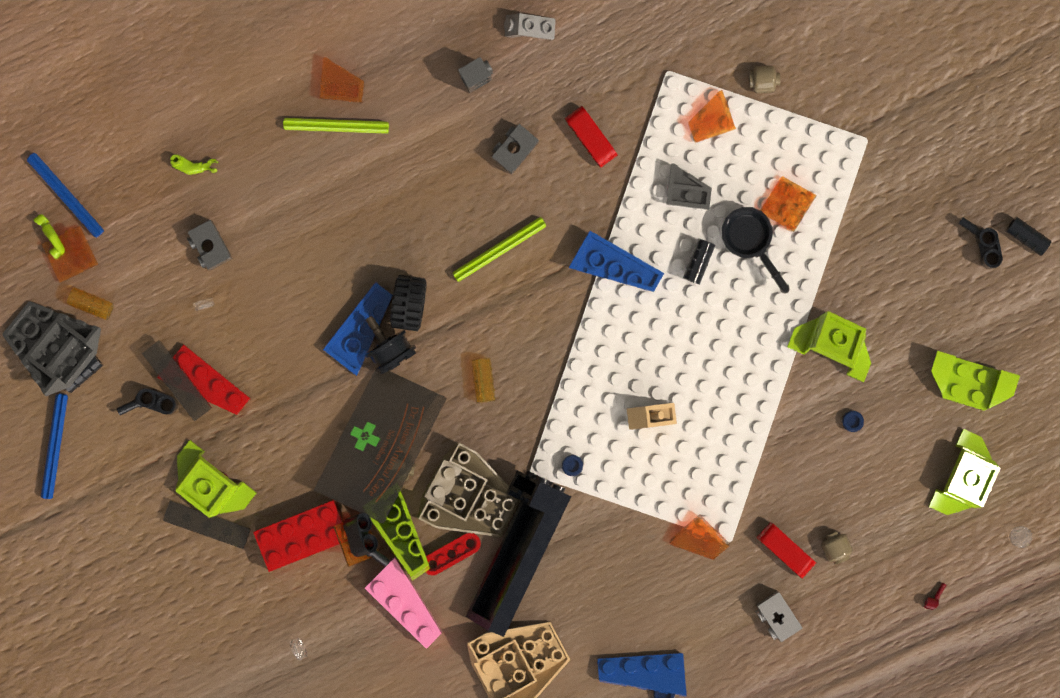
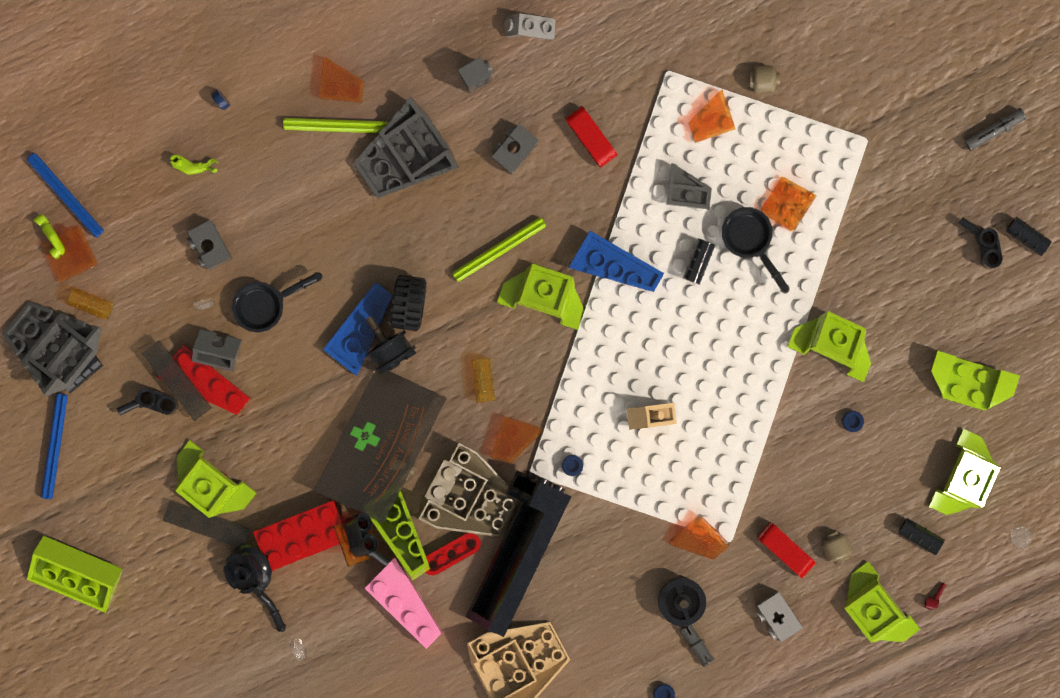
blue wing [597,653,687,697] -> none
none -> lime slope [27,536,123,613]
none -> dark grey brick [192,329,242,372]
none -> dark blue tile [211,89,231,110]
none -> black piece [223,544,286,632]
none -> black piece [232,272,323,333]
none -> dark grey wedge [354,97,459,198]
none -> clear orange wing [491,417,543,464]
none -> lime piece [497,263,584,330]
none -> black wheel [658,577,706,626]
none -> dark grey pin [680,625,715,667]
none -> lime piece [844,561,921,643]
none -> black axle [898,518,945,555]
none -> dark grey pin [964,108,1027,151]

